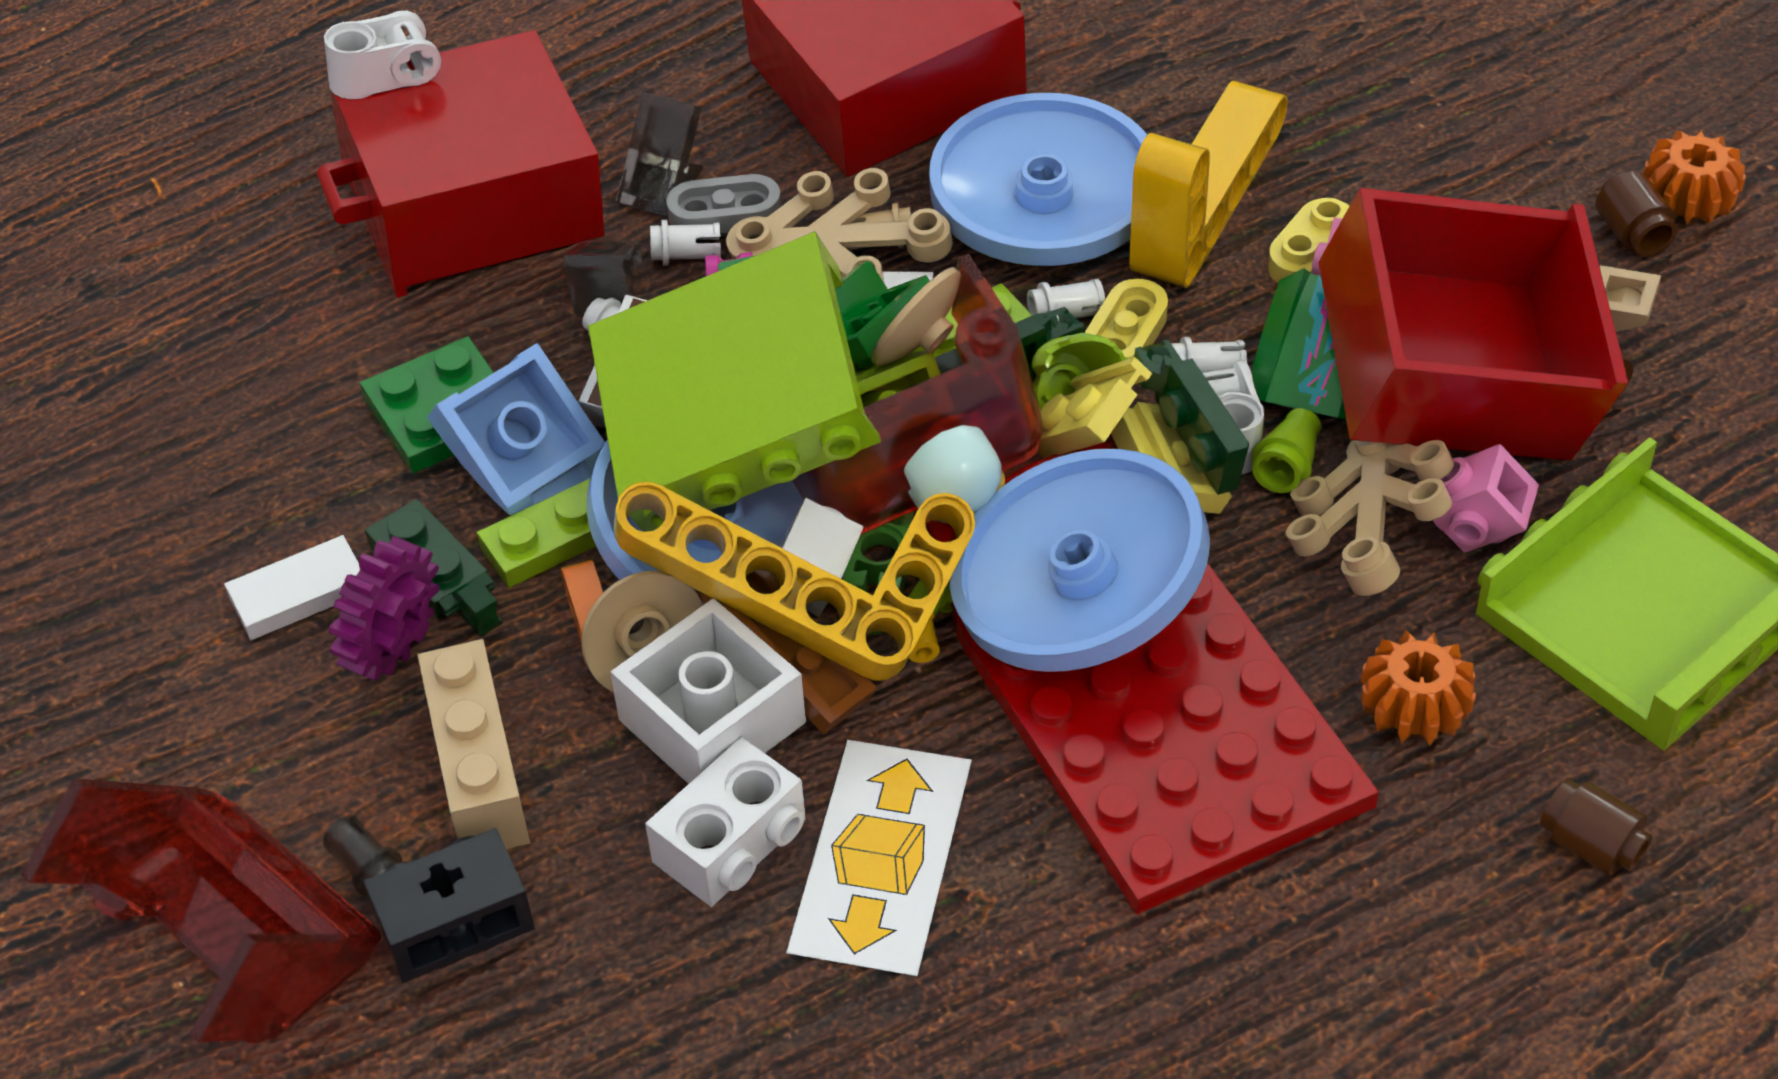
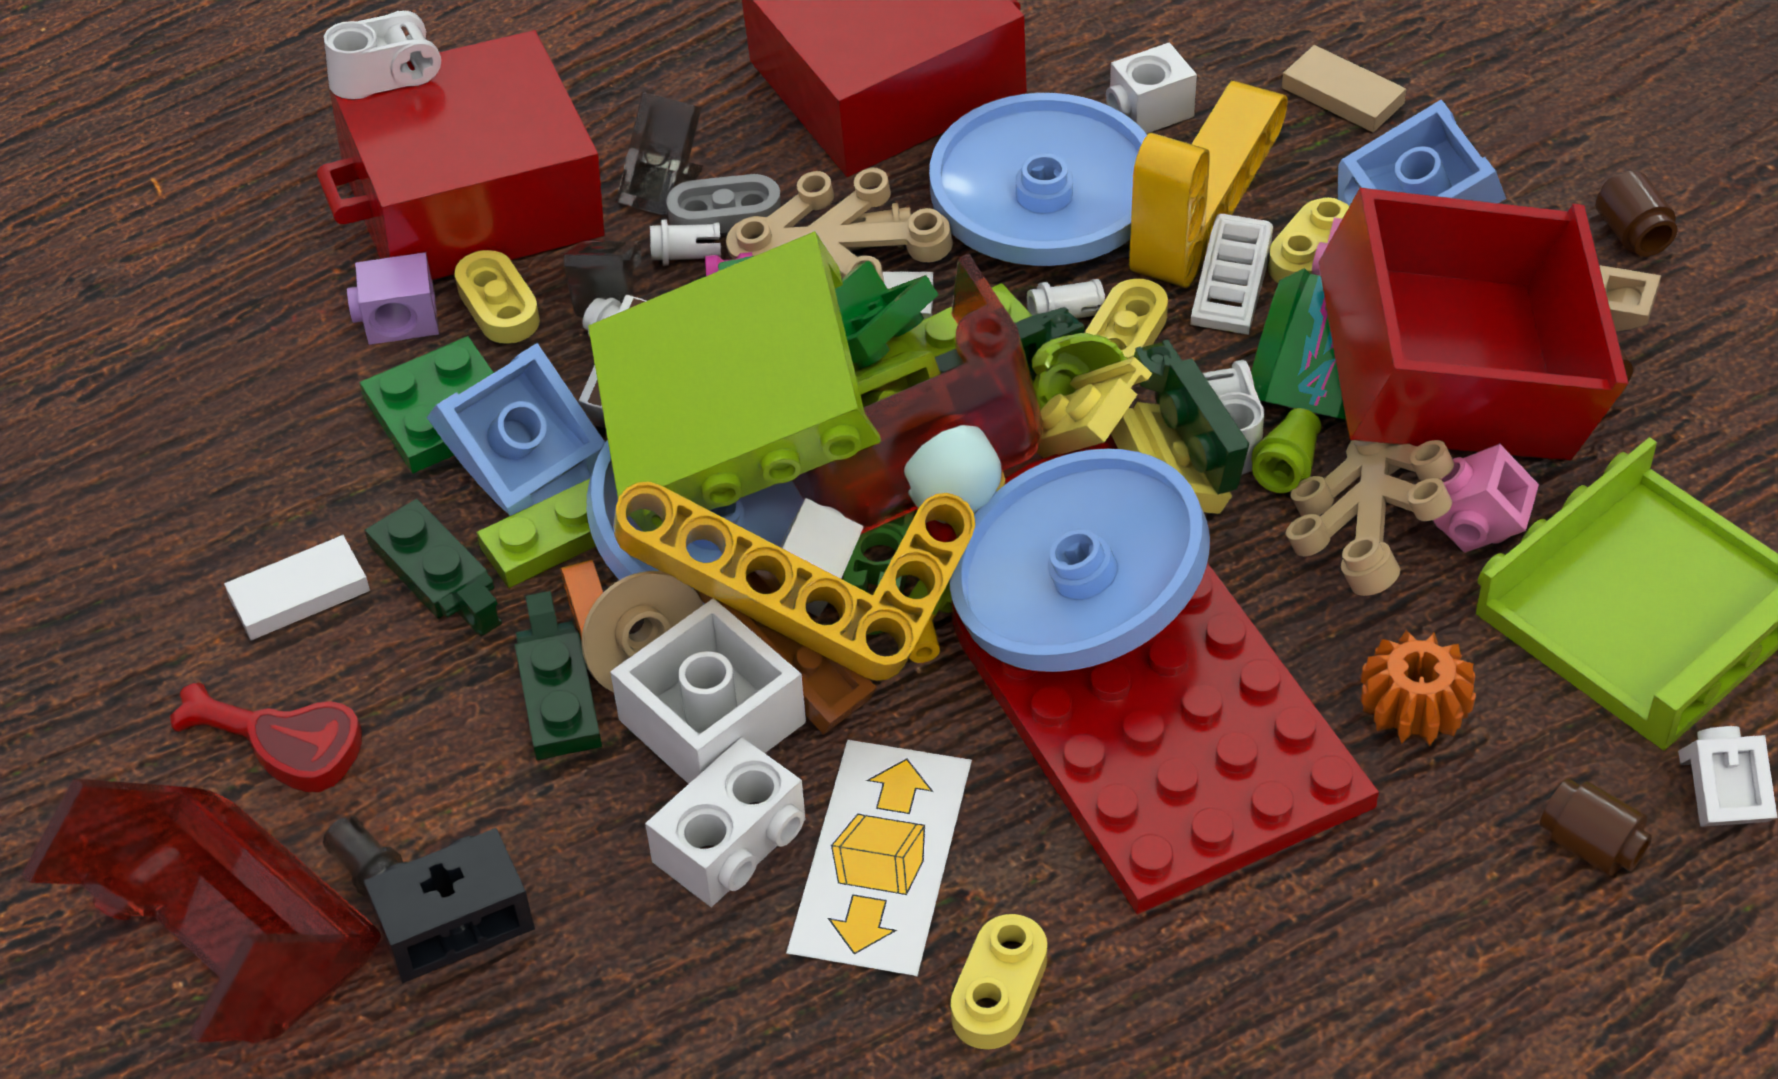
magenta gear [329,536,439,681] -> none
tan brick [417,639,530,849] -> none
tan dish [871,267,961,367] -> none
white pin [1171,337,1247,373] -> none
orange gear [1643,129,1746,225] -> none
none -> red piece [170,682,362,792]
none -> lavender brick [347,252,439,345]
none -> light yellow plate [455,250,540,344]
none -> dark green hinge [515,591,602,760]
none -> light yellow plate [951,914,1047,1050]
none -> white brick [1106,42,1197,134]
none -> white slope [1190,214,1273,335]
none -> tan tile [1281,45,1406,133]
none -> light blue slope [1338,99,1506,206]
none -> white bracket [1678,726,1778,827]

